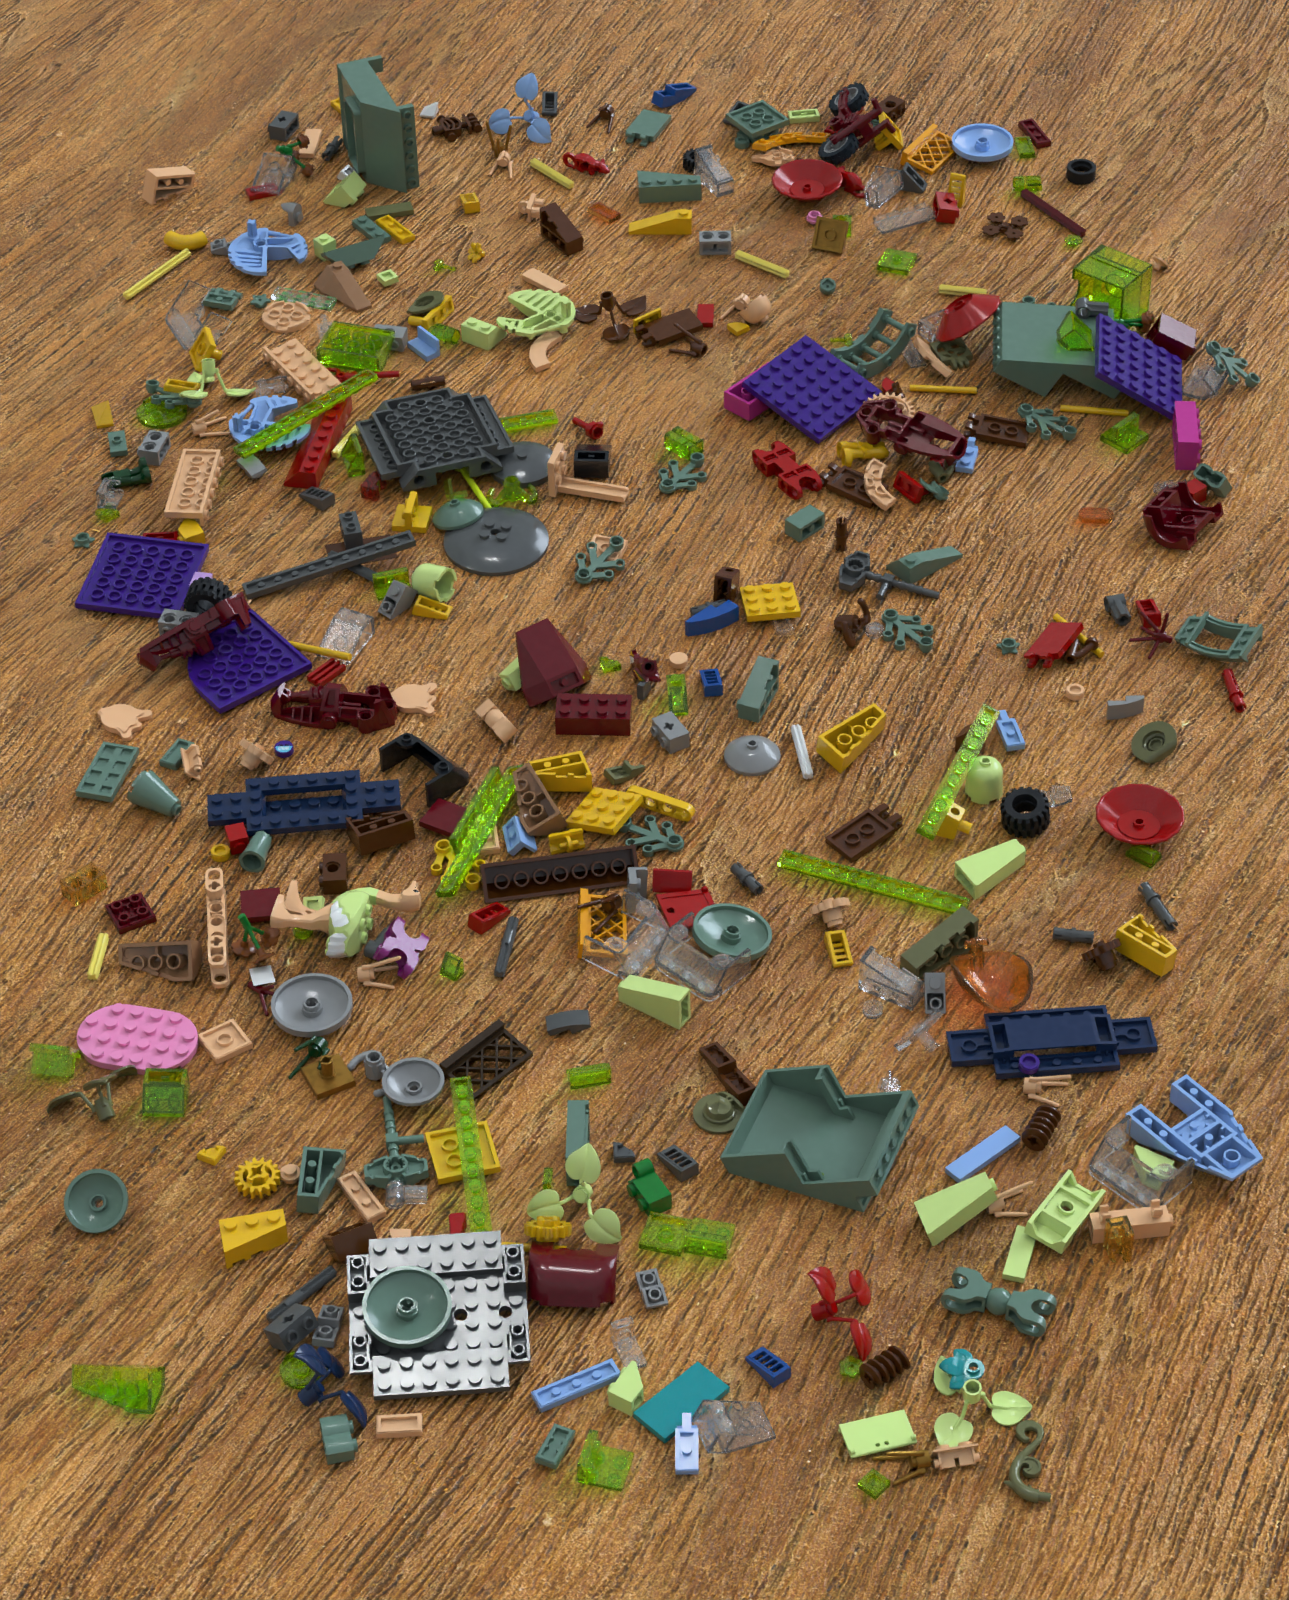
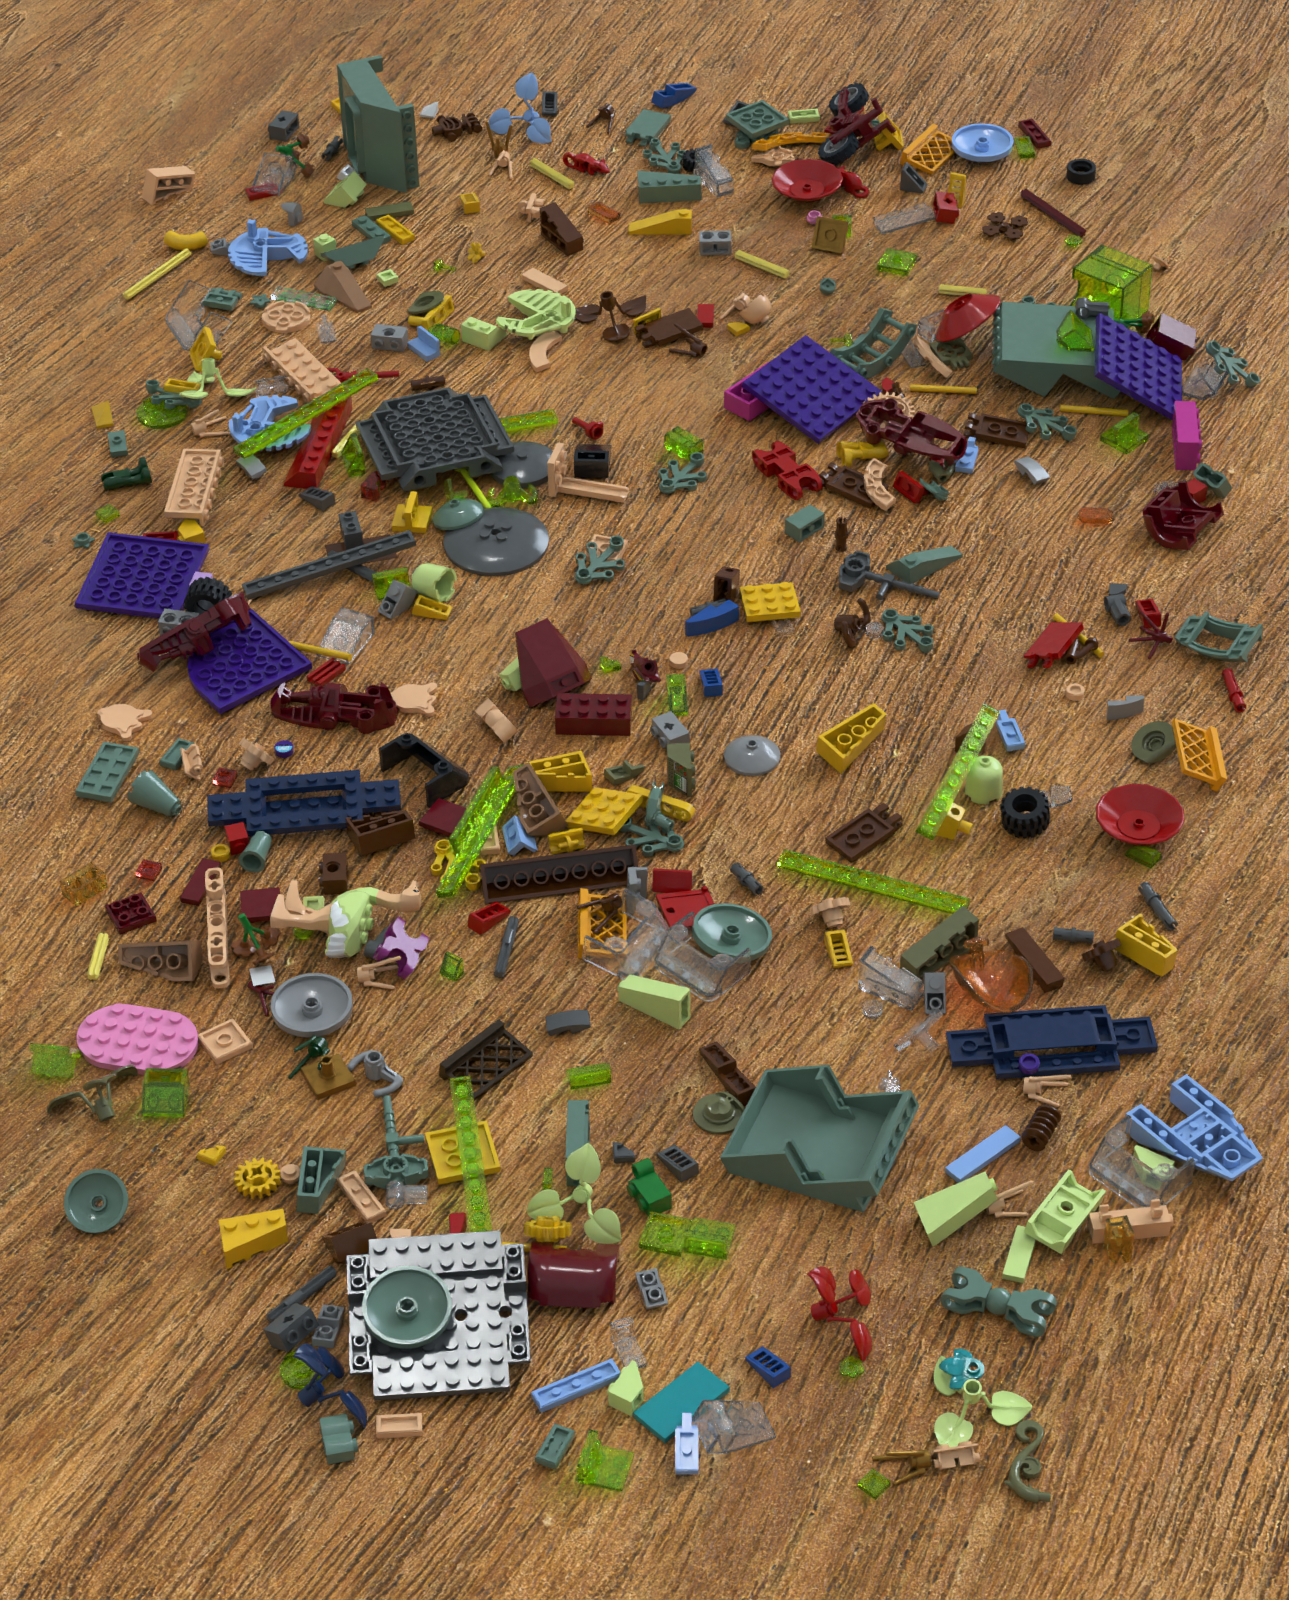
clear neon green wedge [72,1364,165,1414] -> none
clear hinge [96,478,124,509] -> none
light grey brick [137,430,171,466] -> none
light nougat tile [299,129,322,159] -> none
clear neon green slope [316,321,396,372] -> none
light grey dish [382,1057,445,1106] -> none
sand green wedge [736,656,779,723] -> none
white axle [791,724,813,779] -> none
yellowish green door [838,1409,917,1459] -> none
reddish brown piece [859,1346,910,1390] -> none
clear wedge [864,166,904,209] -> none
reddish brown brick [872,95,906,122] -> none
yellowish green slope [954,839,1026,900] -> none
sand green plate [996,638,1020,655] -> none
clear neon green arm [1013,176,1042,192] -> none
none -> clear red plate [136,859,162,881]
none -> dark red tile [180,858,221,906]
none -> clear red plate [213,767,238,788]
none -> sand green plant [643,138,686,174]
none -> sand green arm [646,781,675,832]
none -> olive slope [667,743,696,797]
none -> reddish brown slope [1005,927,1065,993]
none -> light grey slope [1014,457,1050,485]
none -> dark grey tile [1109,583,1127,596]
none -> light orange fence [1172,718,1227,792]

